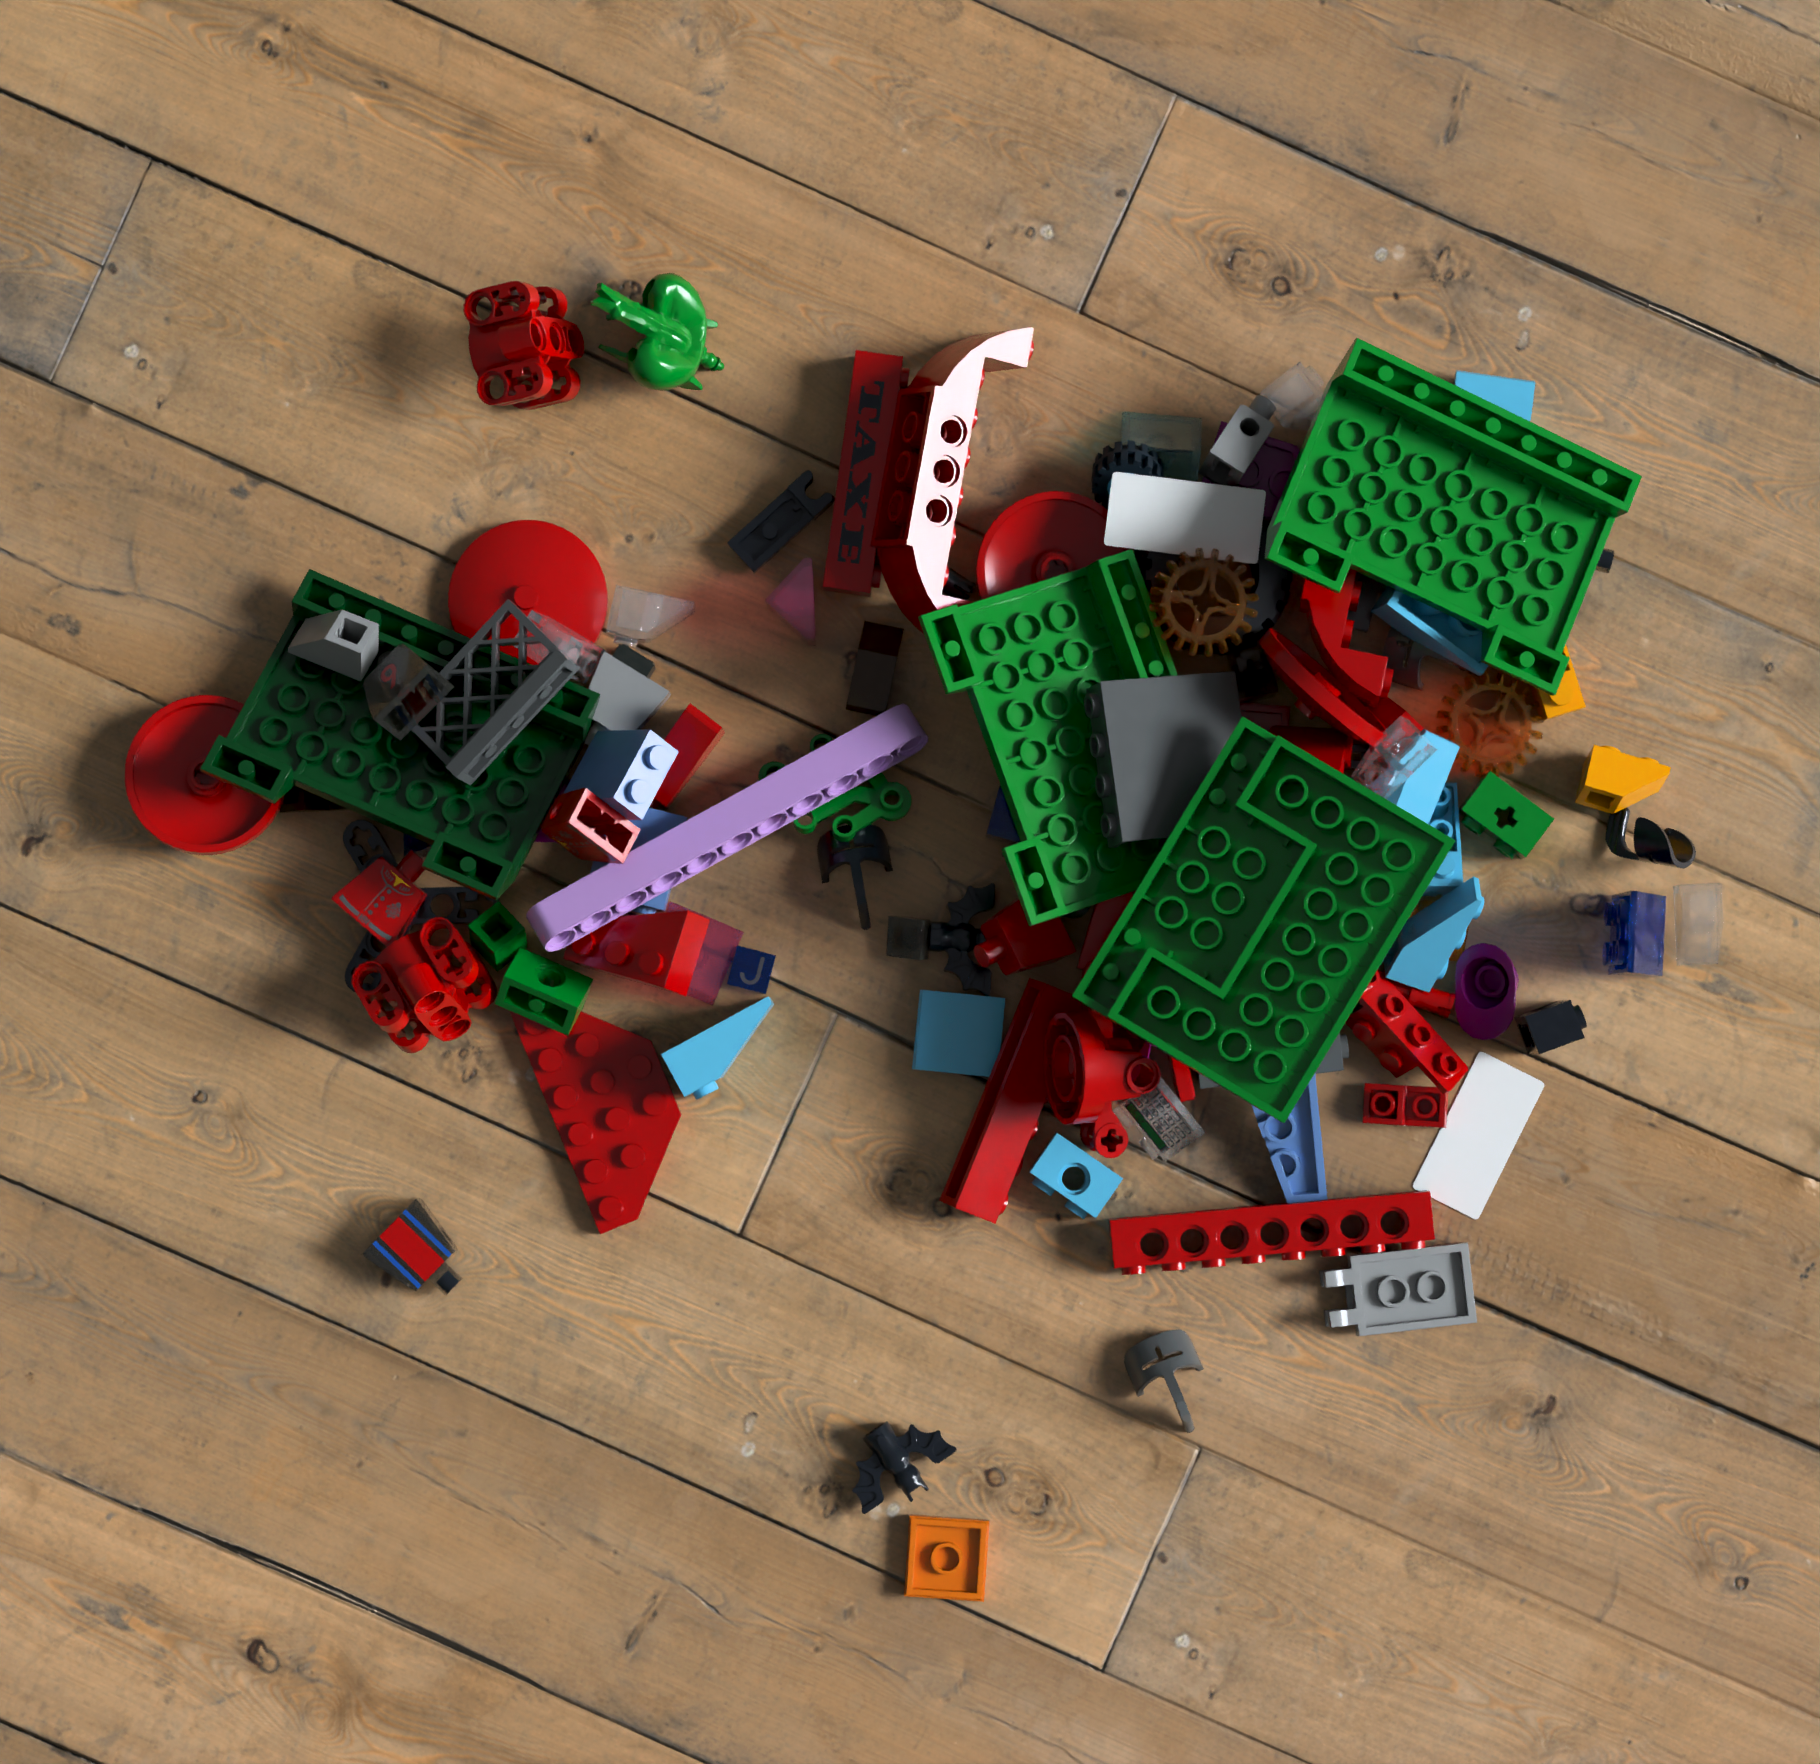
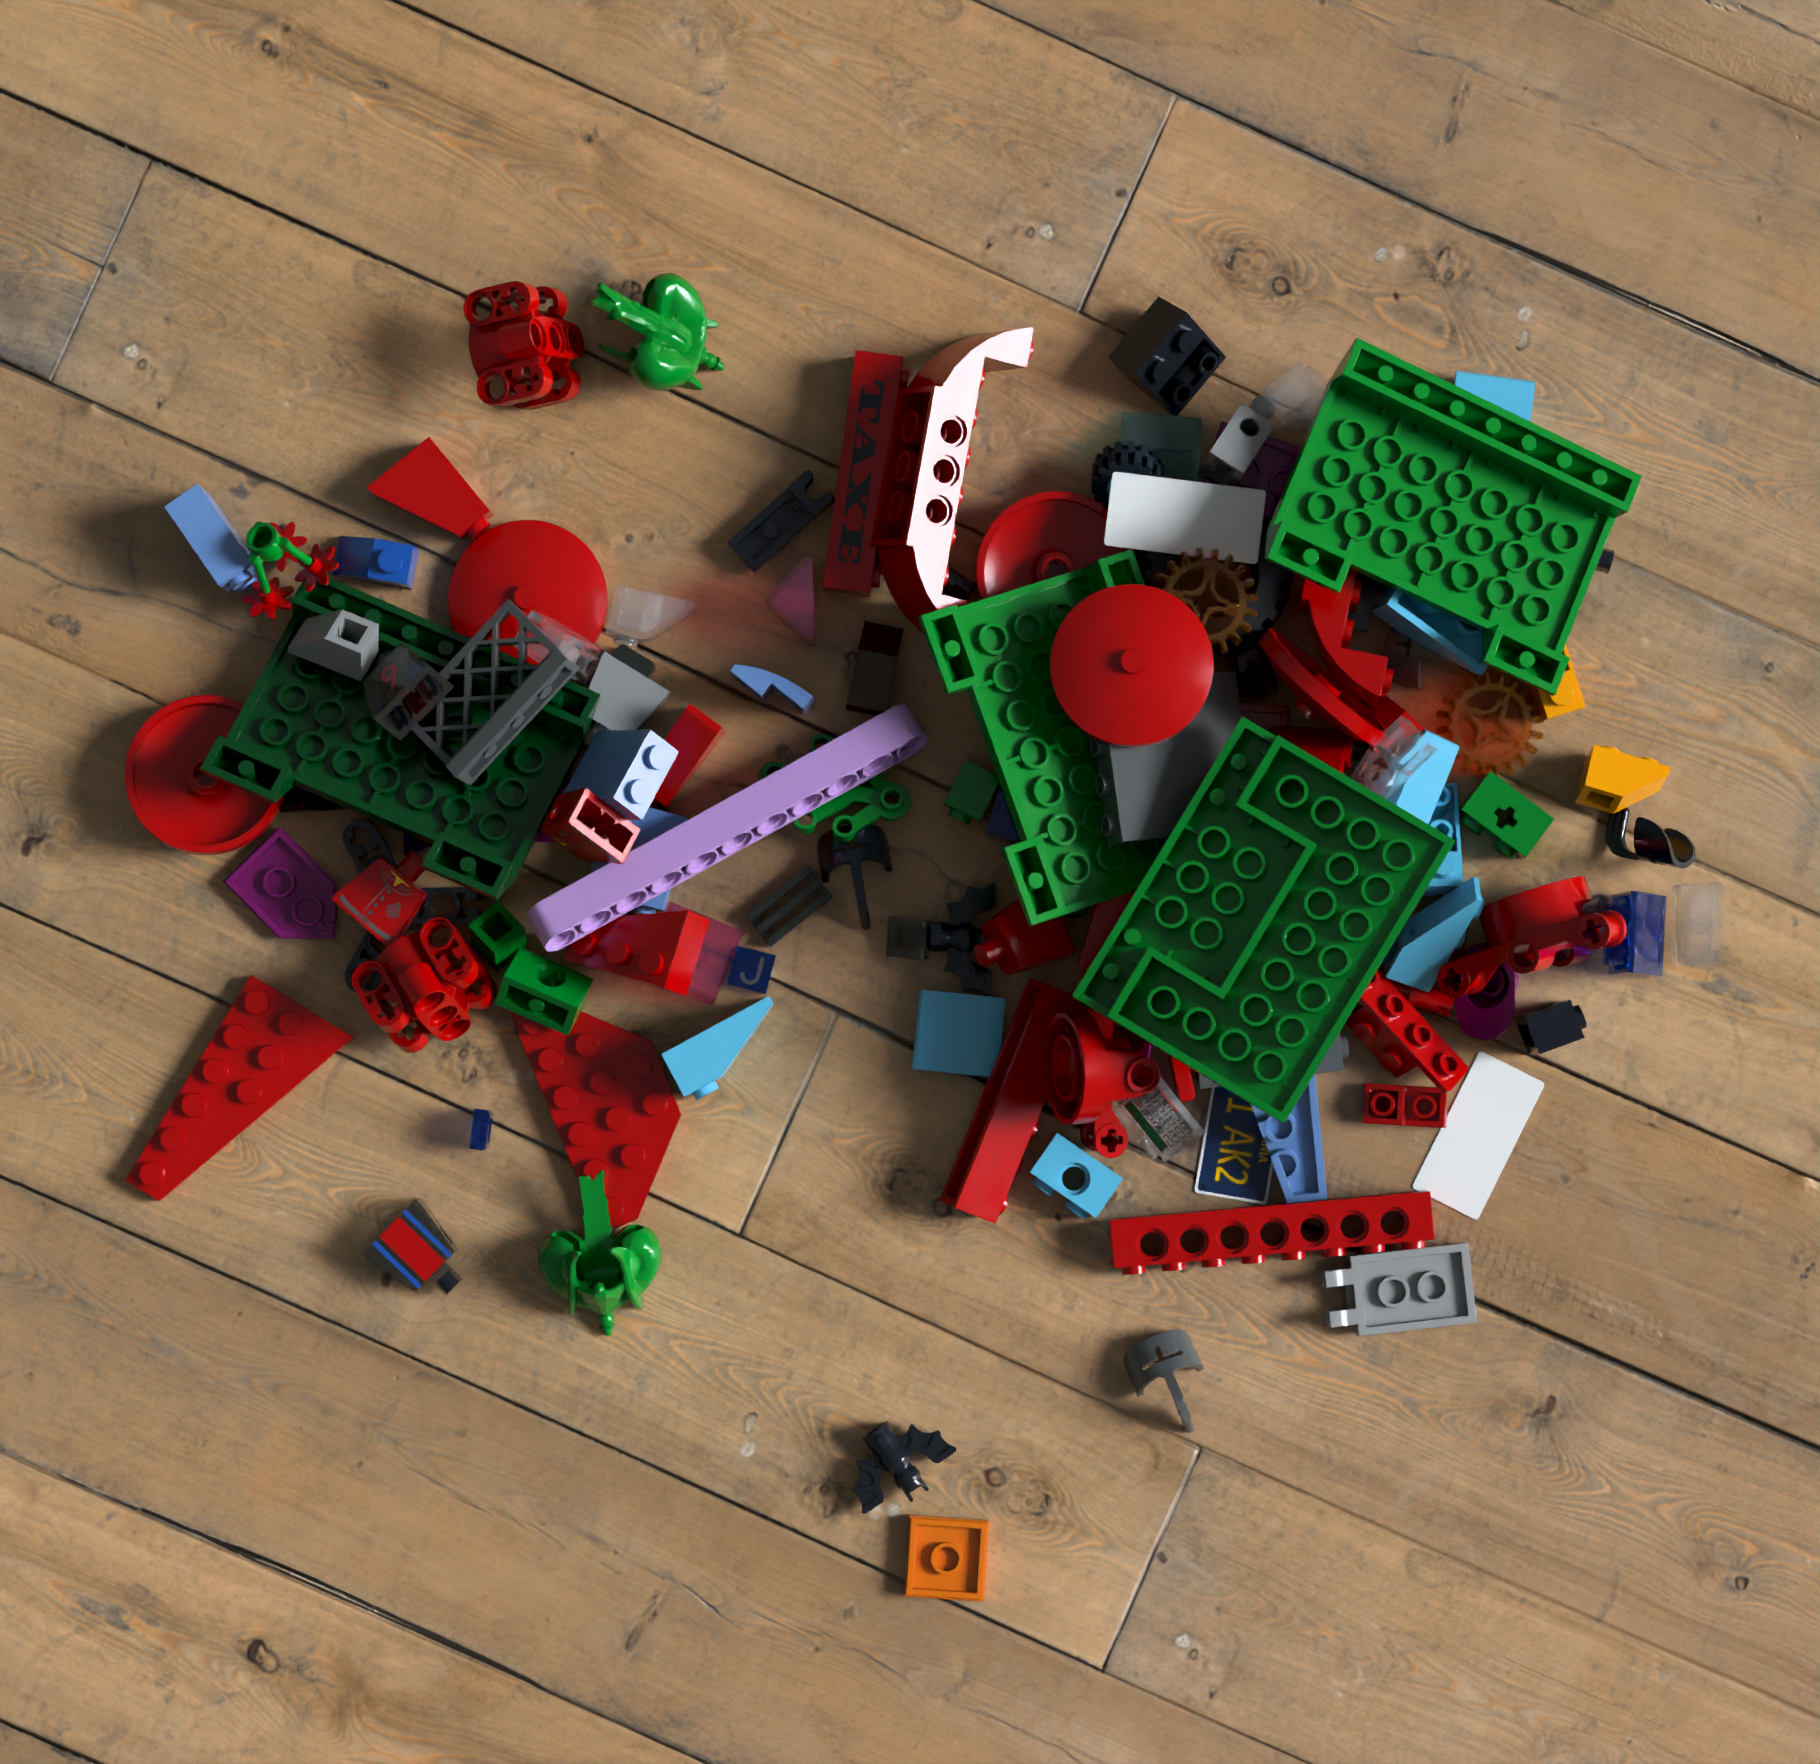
none -> red wing [125,975,355,1201]
none -> medium blue brick [164,484,258,594]
none -> magenta tile [223,826,336,939]
none -> red plant [242,521,339,620]
none -> blue slope [333,536,419,590]
none -> red slope [367,437,493,540]
none -> clear blue tile [469,1108,494,1150]
none -> green hair [538,1170,661,1336]
none -> medium blue slope [730,664,815,715]
none -> pearl dark grey tile [746,866,833,947]
none -> green brick [944,760,999,825]
none -> red dish [1050,584,1214,748]
none -> black slope [1108,296,1226,418]
none -> dark blue sticker [1194,1086,1273,1205]
none -> red piece [1437,876,1627,998]

